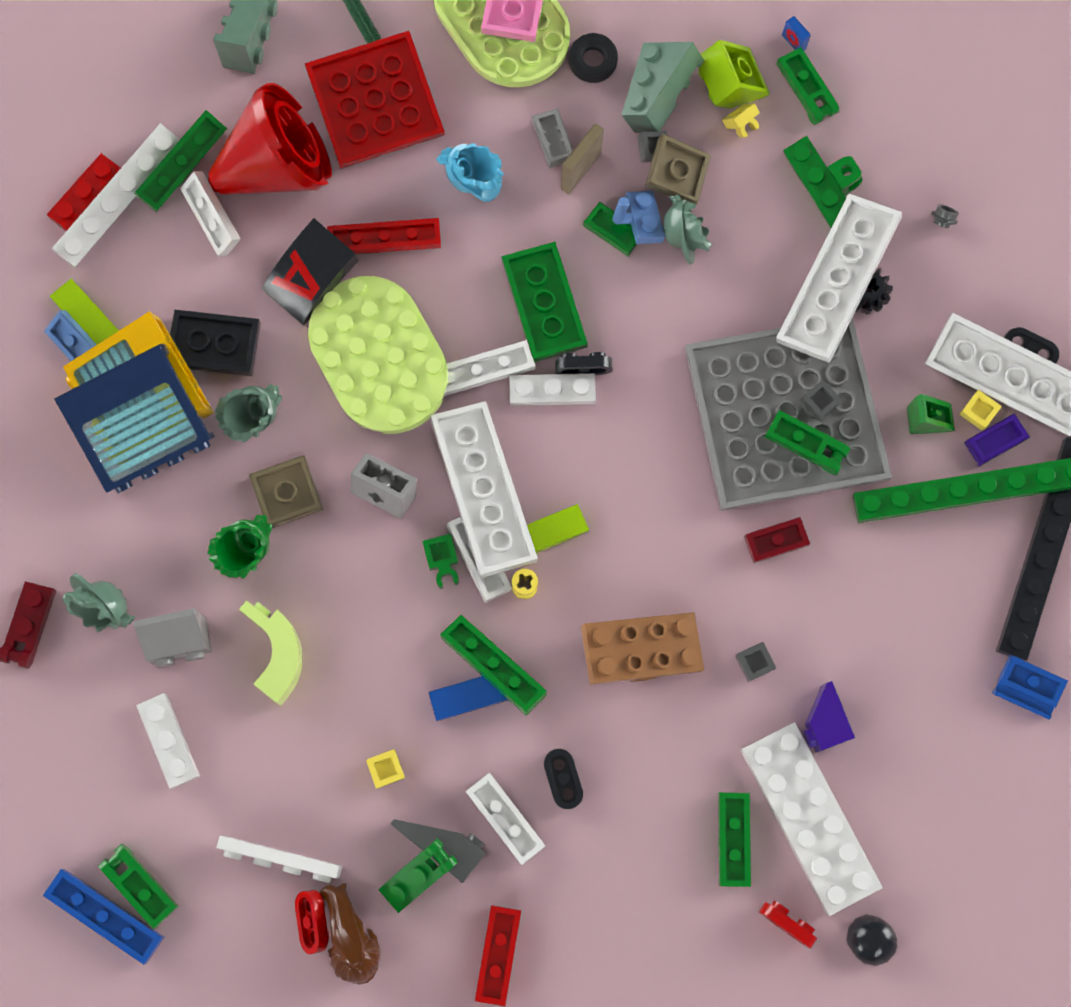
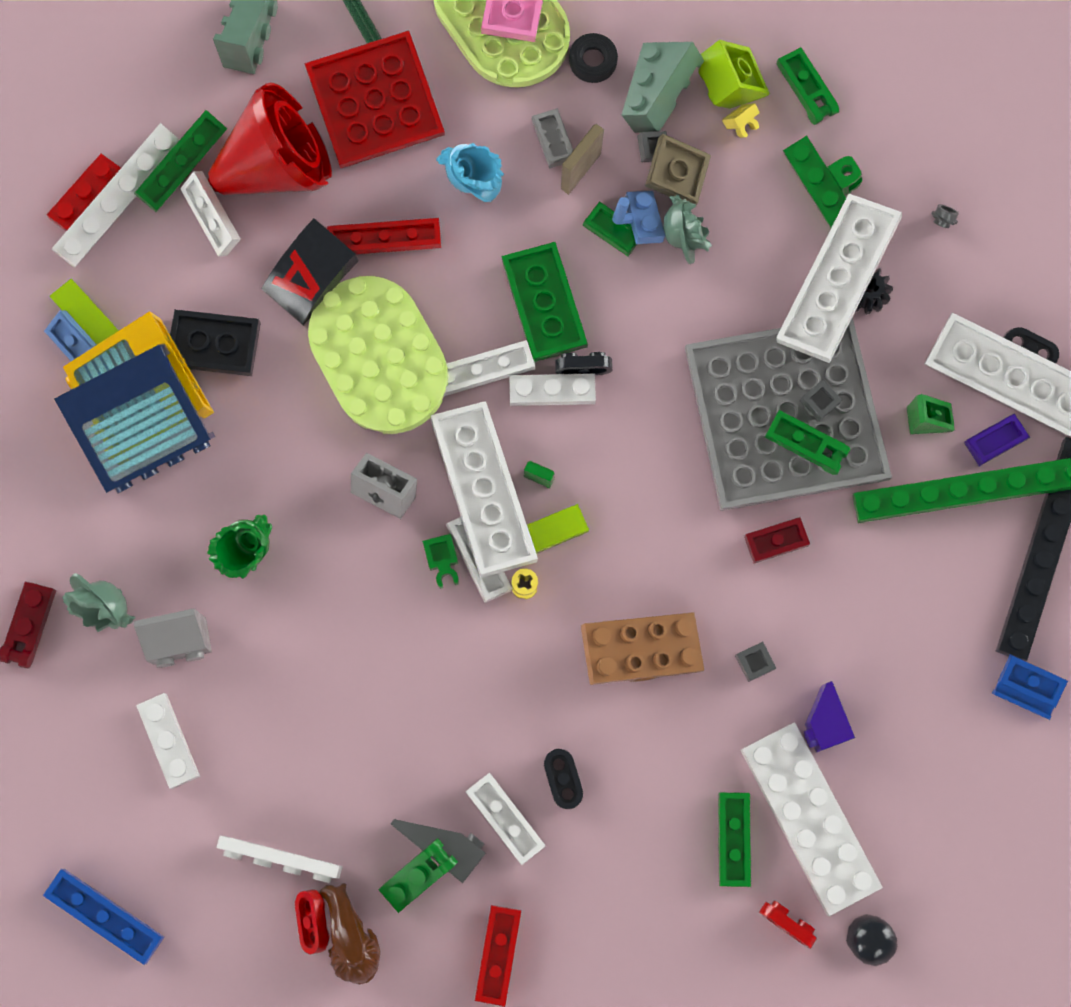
green plate [98,843,179,929] -> none
sand green hair [215,384,282,443] -> none
yellowish green arch [239,600,303,706] -> none
dark tan tile [249,455,324,528] -> none
light yellow plate [366,749,405,789] -> none
blue tile [428,676,509,722] -> none
green plate [440,615,547,716] -> none
blue tile [782,16,811,50] -> none
light yellow plate [959,390,1002,431] -> none
none -> green tile [524,461,555,488]

